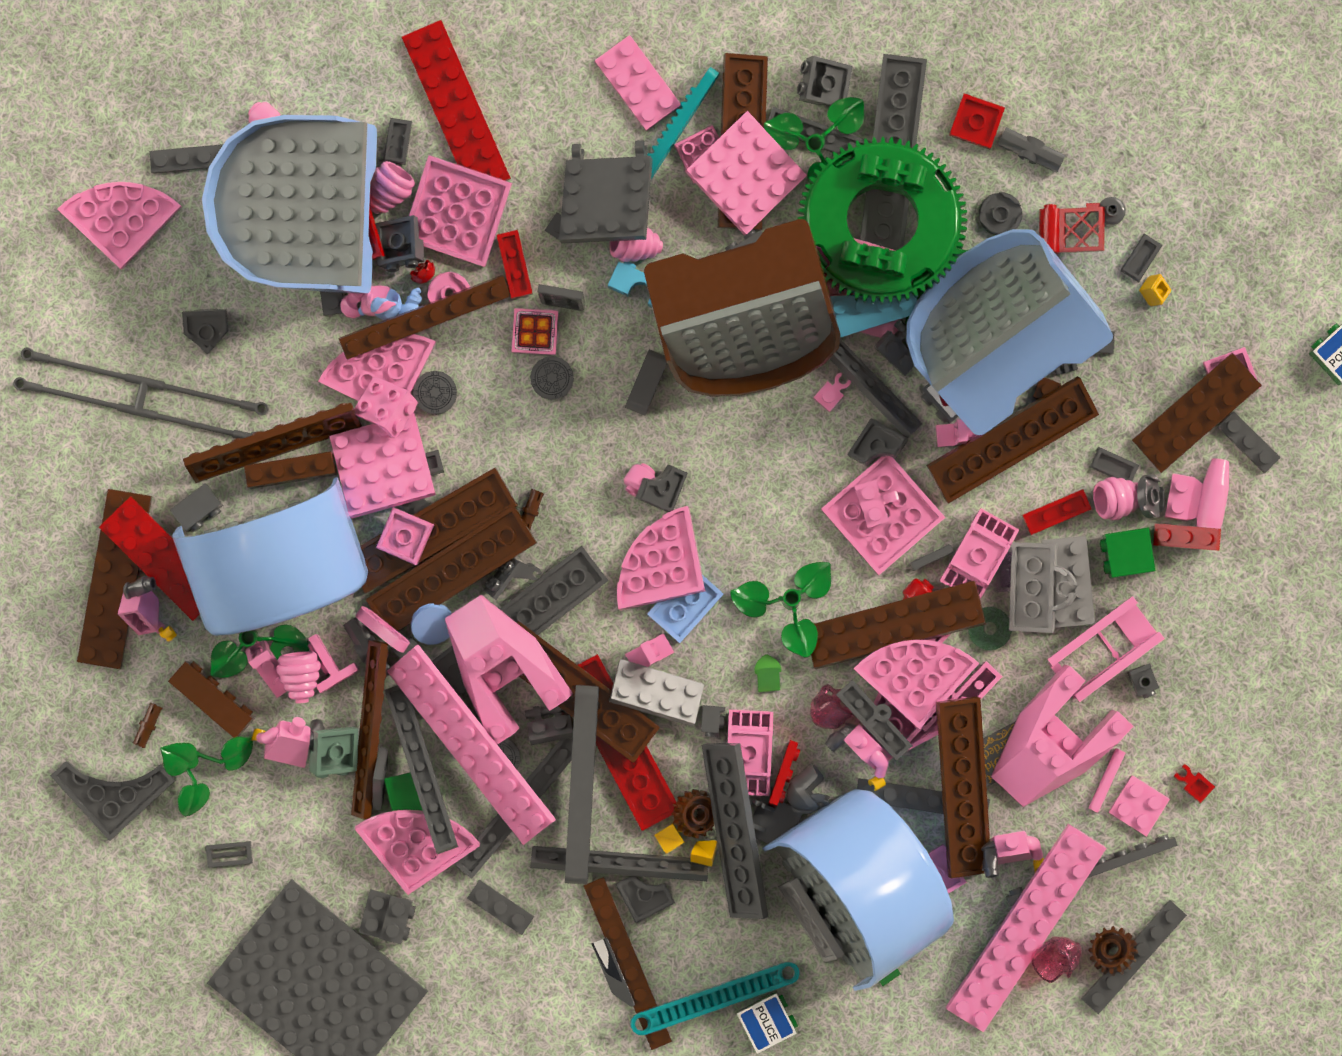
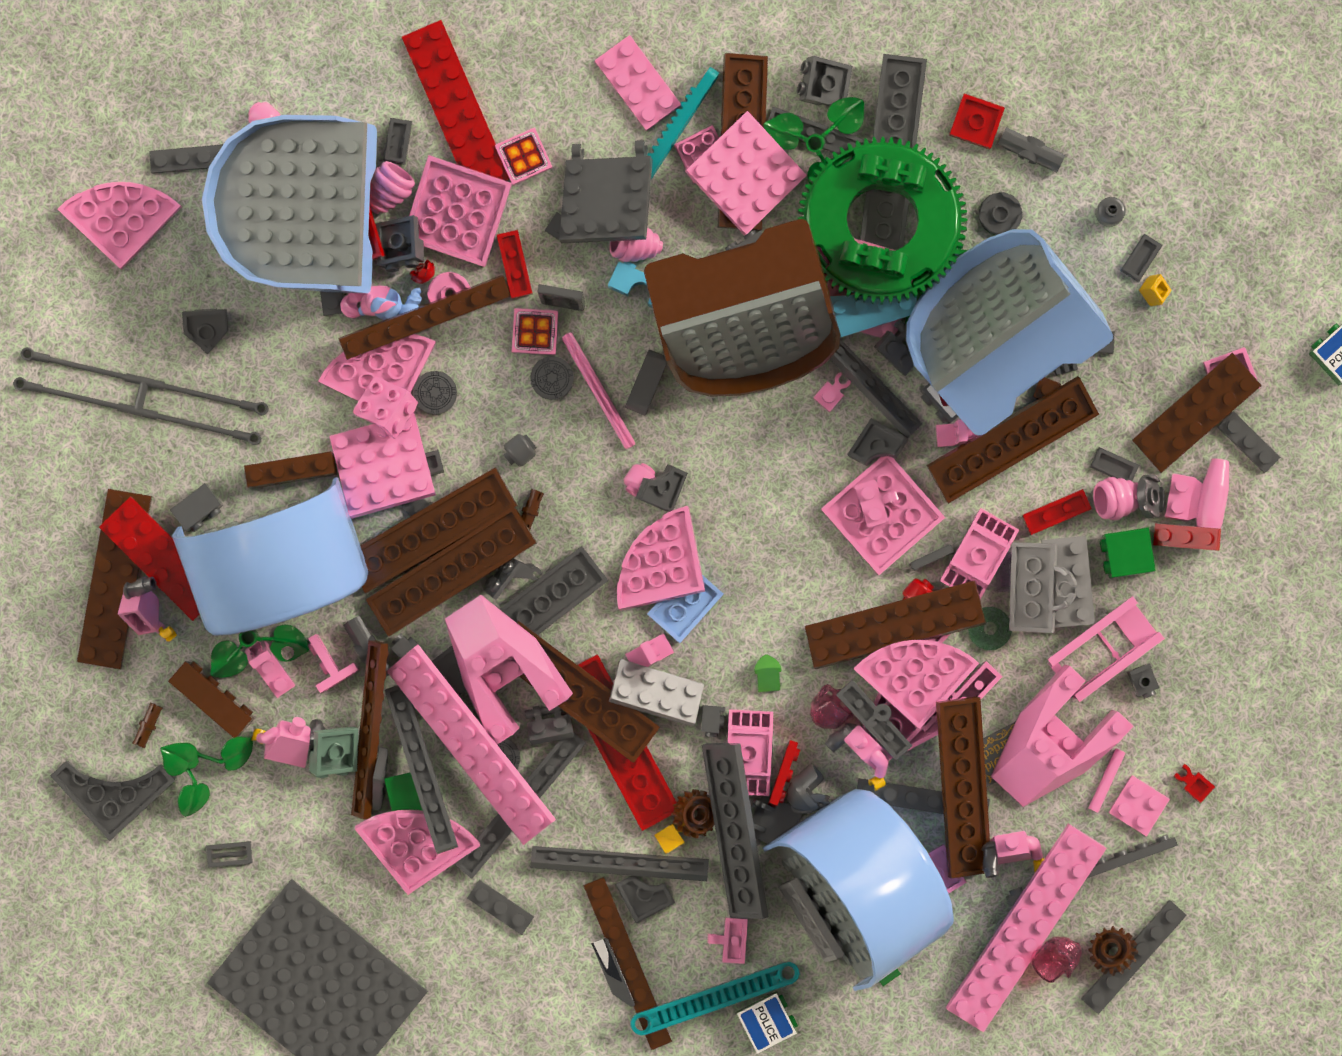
reddish brown plate [183,402,362,483] -> none
bright pink piece [276,651,321,703] -> none
bright pink beam [355,606,410,653] -> none
dark grey plate [359,889,416,945] -> none
bright pink tile [376,507,434,565] -> none
light blue tile [411,603,452,645] -> none
dark grey beam [565,685,599,885] -> none
yellow slope [690,840,718,867] -> none
green plant [730,562,831,658] -> none
piece [1039,203,1105,254] -> none
none -> tile [495,127,553,186]
none -> dark grey head [504,434,537,467]
none -> bright pink axle [562,332,635,449]
none -> bright pink plate [707,917,748,964]

